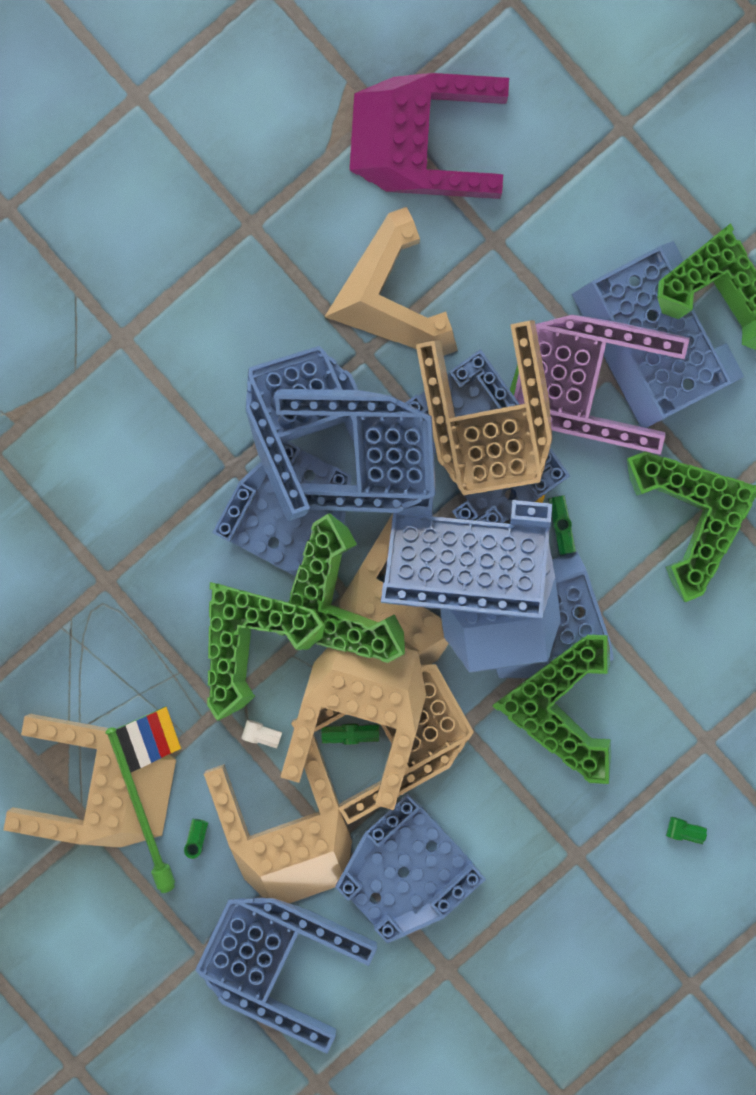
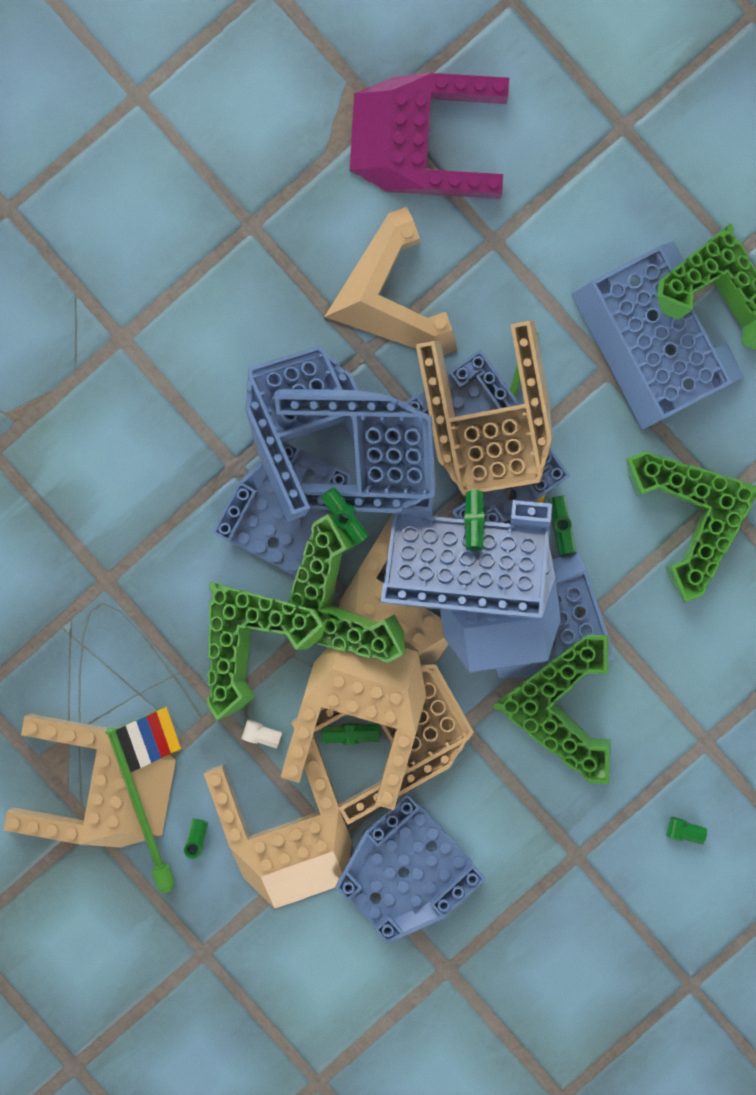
medium blue wedge [195,898,377,1054] -> none
lavender wedge [514,315,689,455] -> none
none -> green piece [320,487,369,545]
none -> green piece [464,490,485,551]

